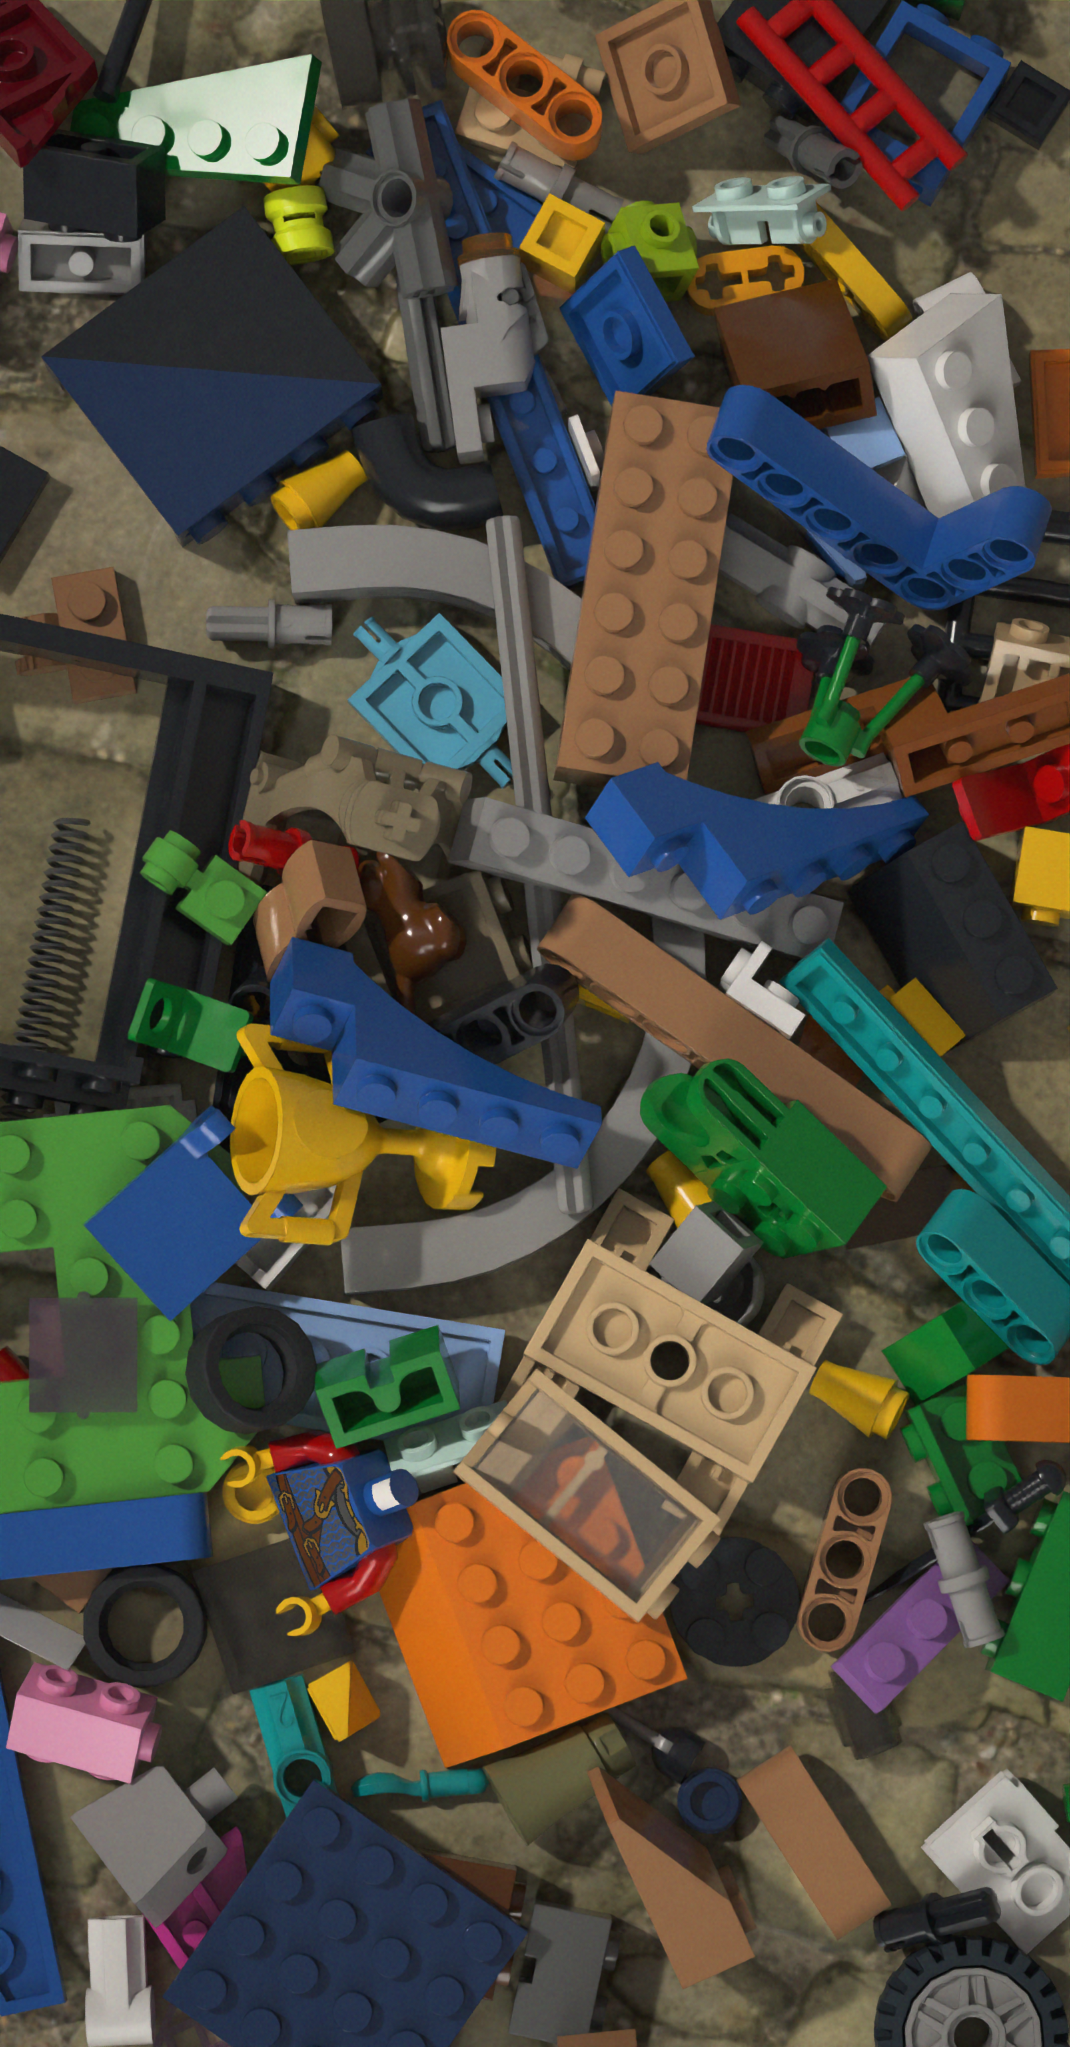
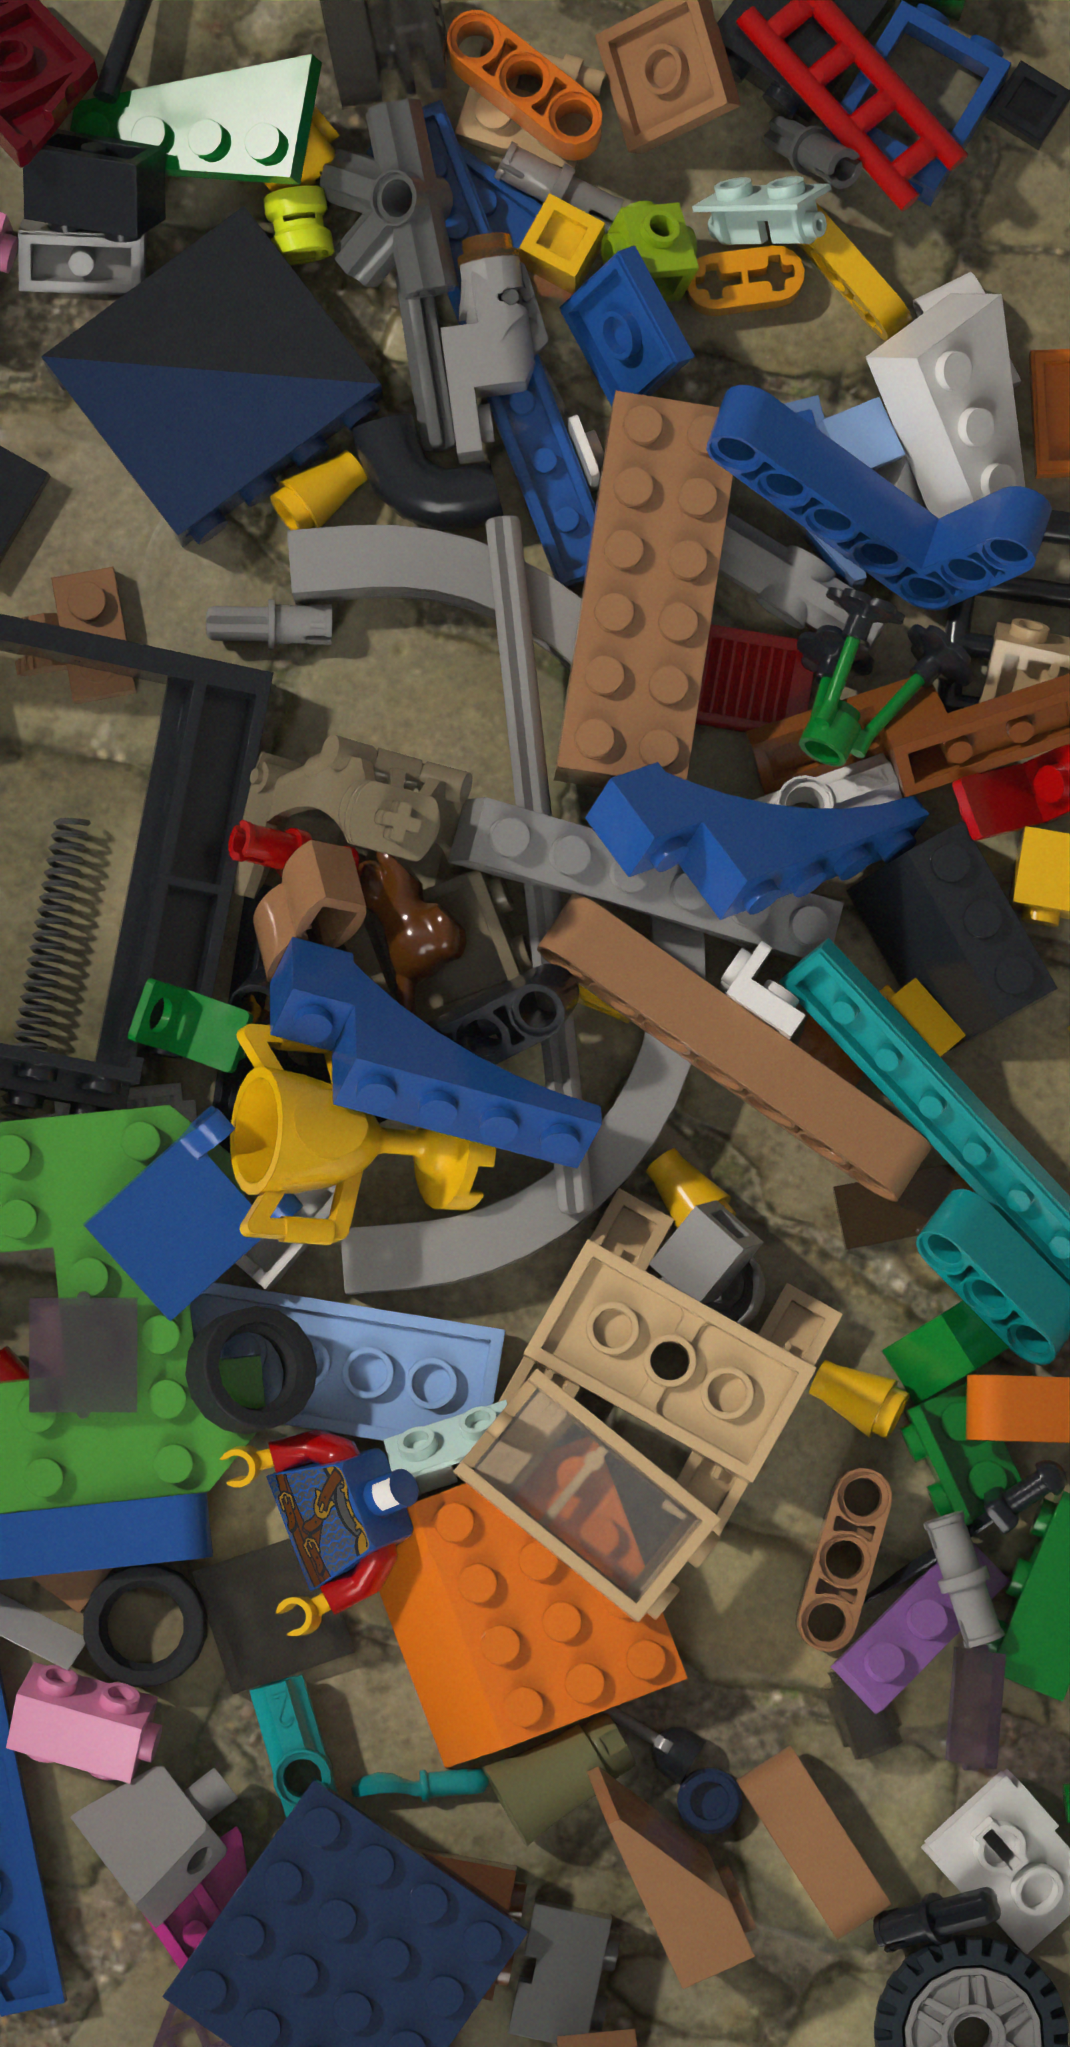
white piece [85,1915,156,2047] -> none
bright green plate [140,830,268,946] -> none
yellow tile [222,1461,280,1524] -> none
yellow slope [307,1659,380,1742] -> none
green brick [315,1325,460,1449] -> none
medium azure plate [347,613,513,789] -> none
green brick [640,1058,887,1259] -> none
black plate [670,1537,799,1667] -> none
reddish brown brick [714,279,877,430] -> none
none -> piece [945,1644,1006,1772]

